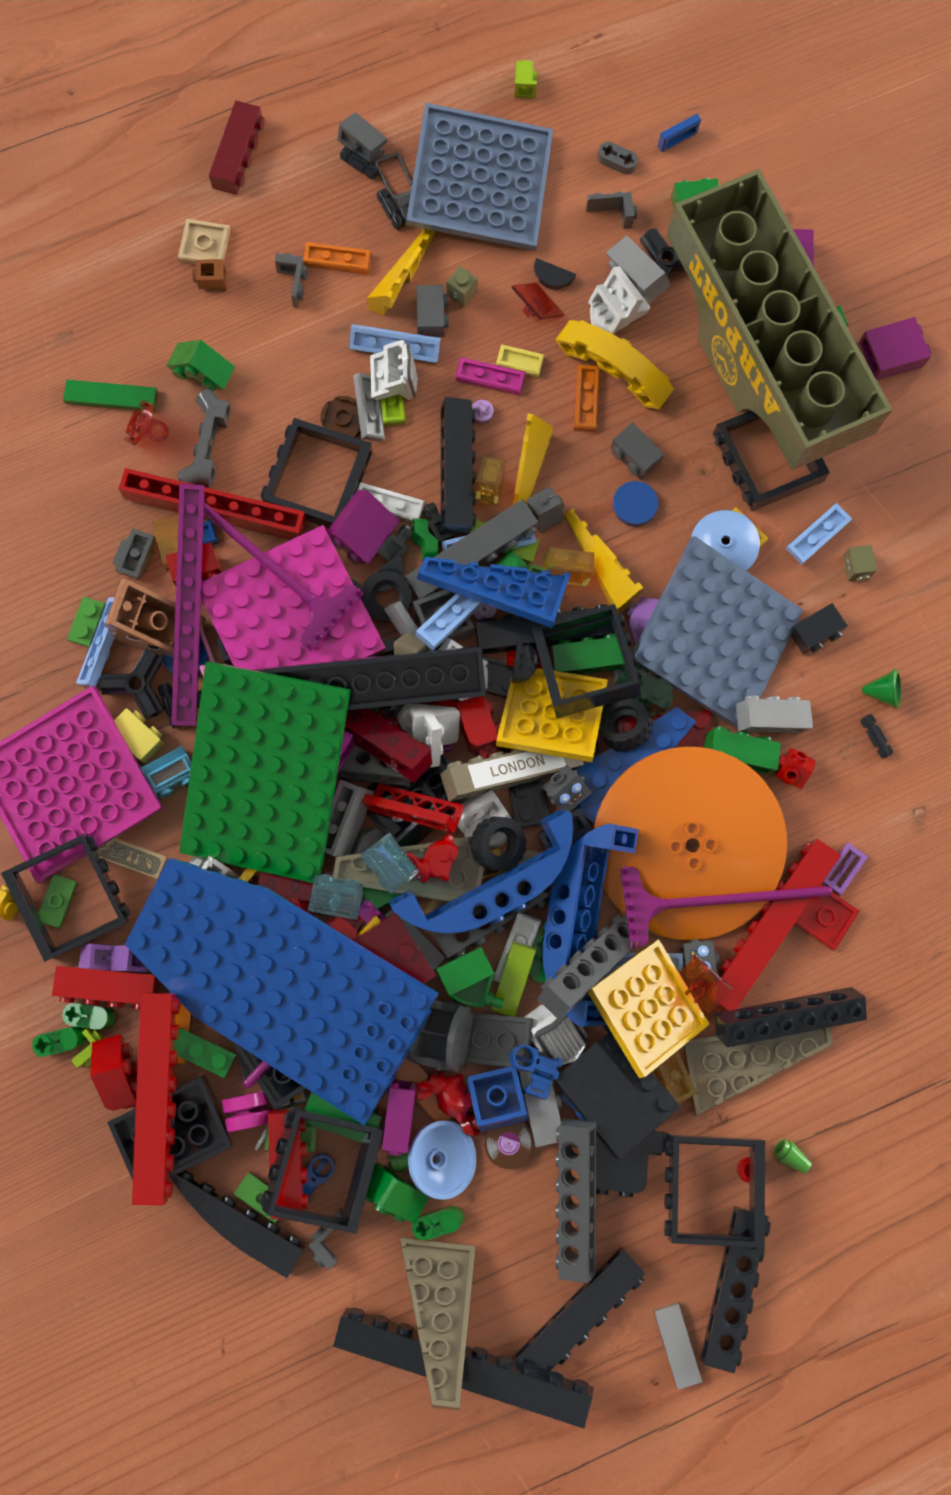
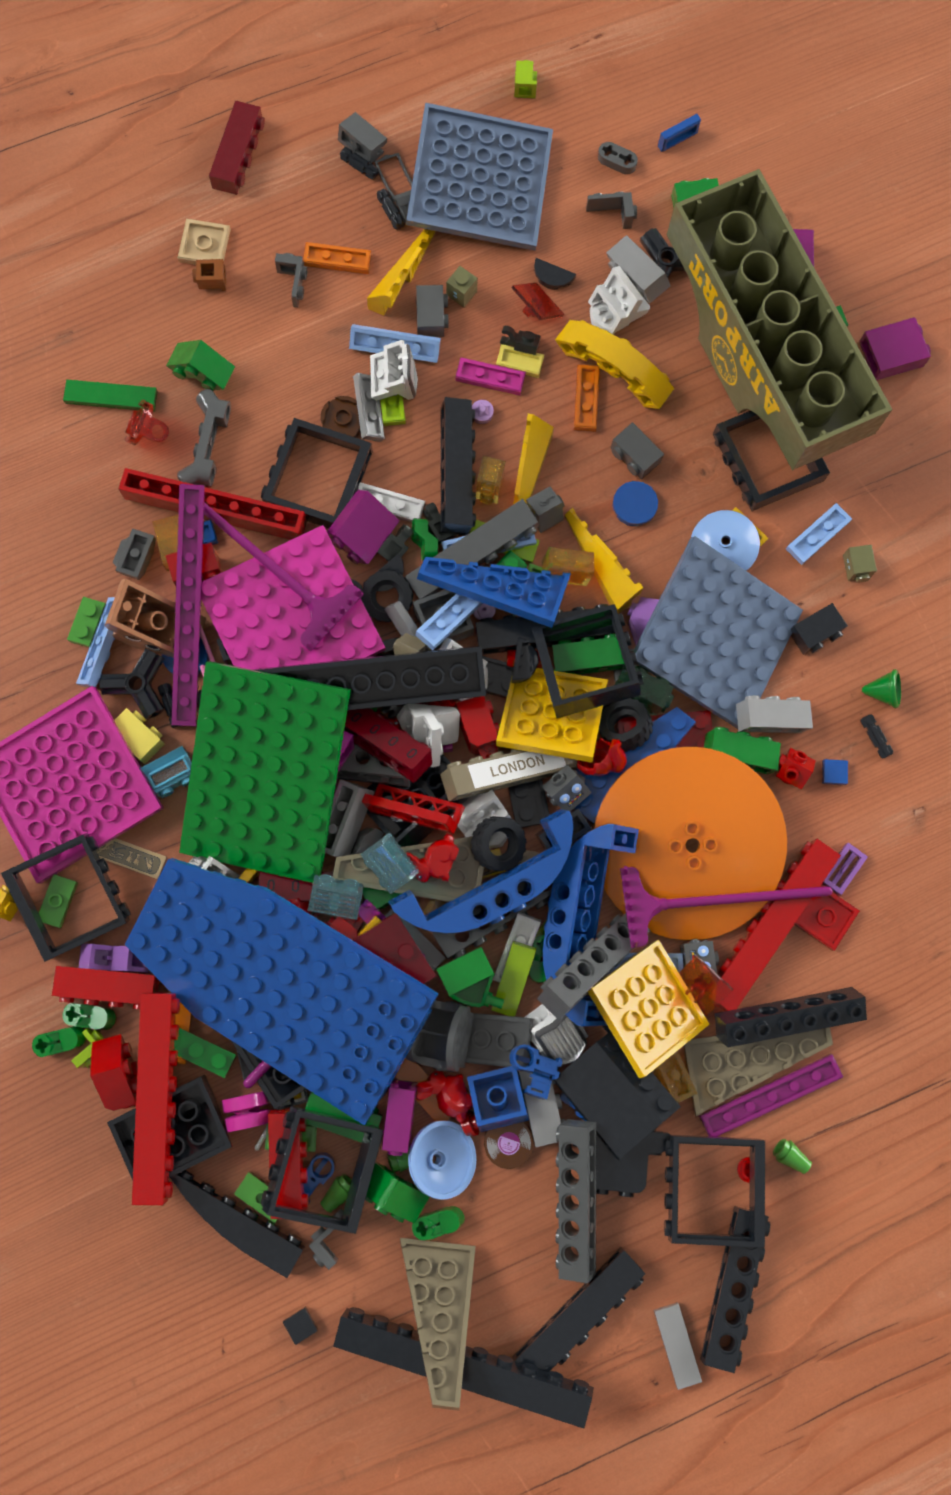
none -> black tile [283,1306,318,1345]
none -> bright green cone [320,1174,352,1213]
none -> pearl dark grey plate [500,326,541,355]
none -> red hair [577,738,627,776]
none -> magenta tile [699,1054,843,1137]
none -> blue tile [822,759,848,785]

